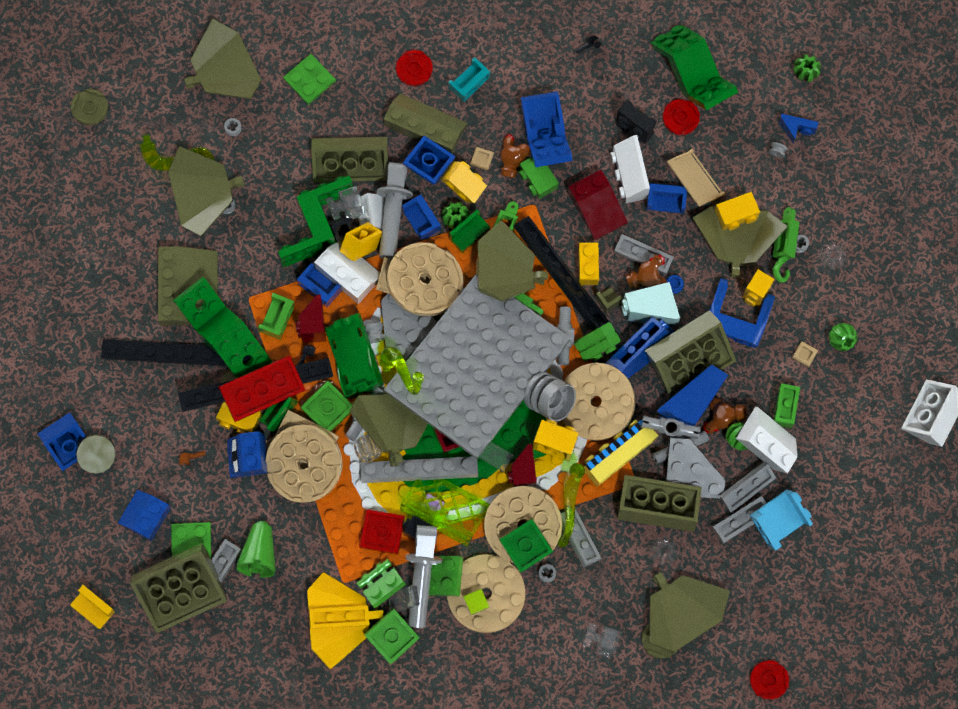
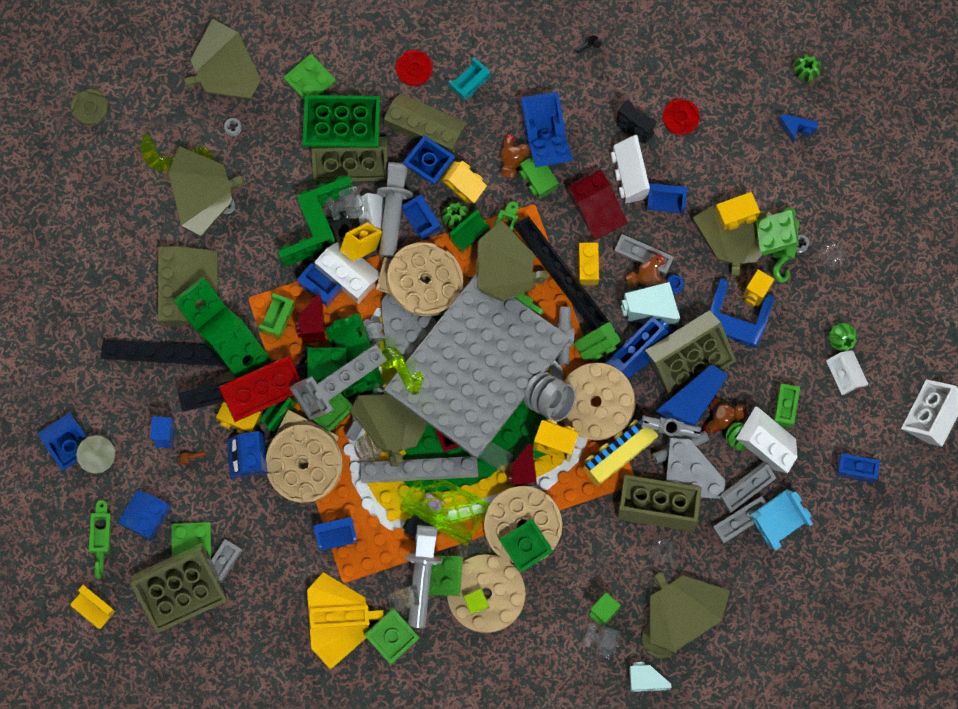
bright green cone [237,521,276,578] -> none
bright green plate [357,559,406,608] -> none
red tile [359,509,405,555] -> none
tan tile [470,147,494,171] -> none
light grey bush [539,564,556,583] -> none
clear neon green animal [557,463,585,548] -> none
light grey tile [561,507,602,568] -> none
olive panel [595,287,623,313] -> none
green bracket [650,25,738,111] -> none
tan piece [667,149,725,206] -> none
red tile [750,660,789,700] -> none
light grey bush [769,142,788,158] -> none
tan tile [792,341,818,368] -> none
none -> bright green piece [89,500,112,580]
none -> blue panel [150,417,176,448]
none -> light grey bracket [289,344,387,420]
none -> green slope [303,95,381,148]
none -> green plate [307,348,346,384]
none -> blue panel [313,517,358,552]
none -> bright green panel [589,592,621,628]
none -> light aqua slope [629,662,671,692]
none -> bright green plate [756,209,799,256]
none -> white panel [826,351,868,395]
none -> blue panel [836,453,880,483]

